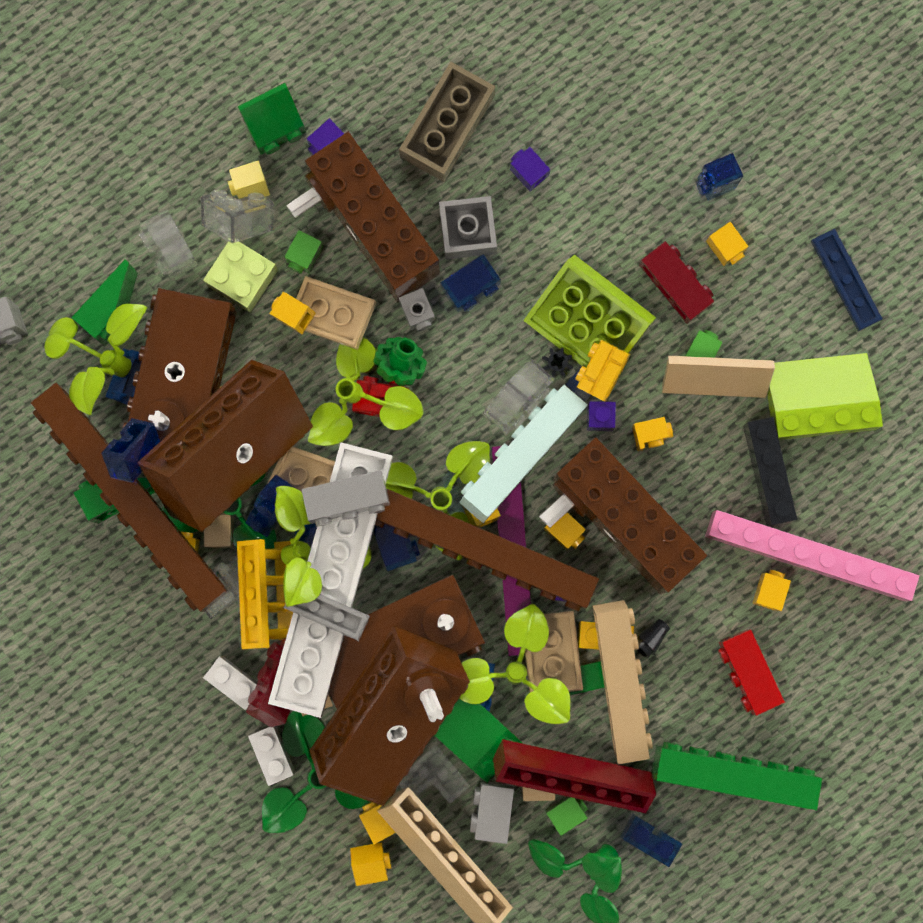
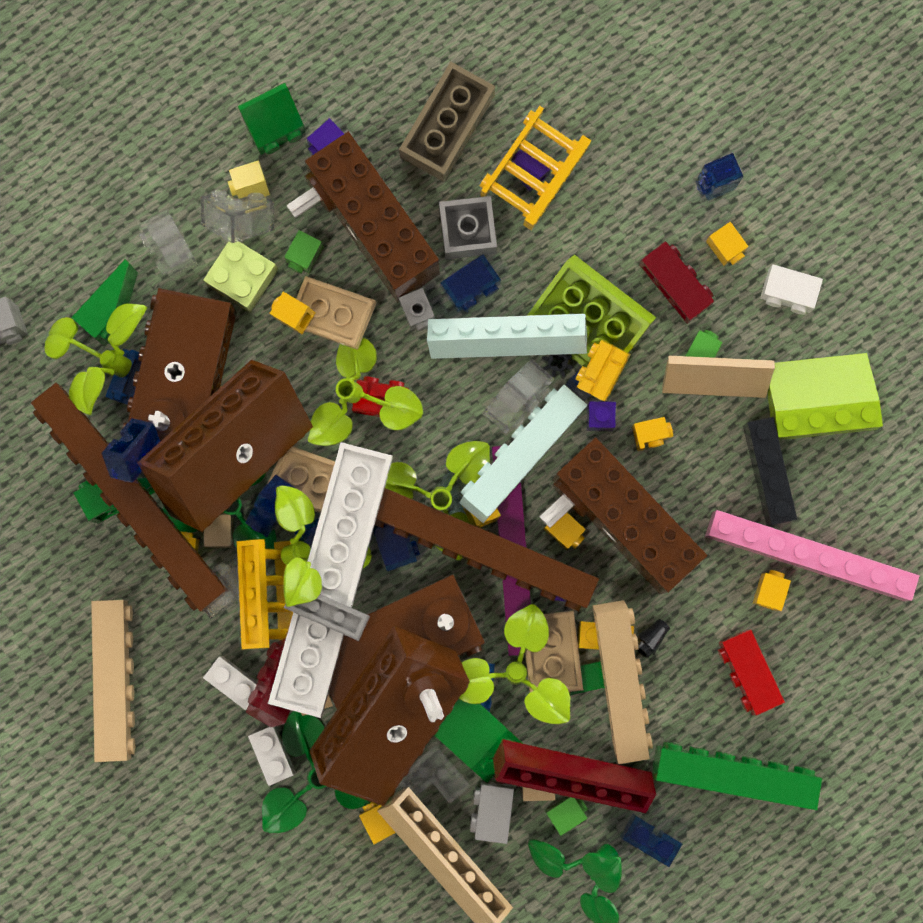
light grey brick [301,471,390,527] -> none
yellow brick [350,842,392,886] -> none
green plant [373,337,427,386] -> none
dark blue tile [811,228,882,332] -> none
none -> tan brick [91,600,136,762]
none -> light aqua brick [427,314,587,359]
none -> yellow fence [479,106,591,231]
none -> white brick [760,265,823,315]

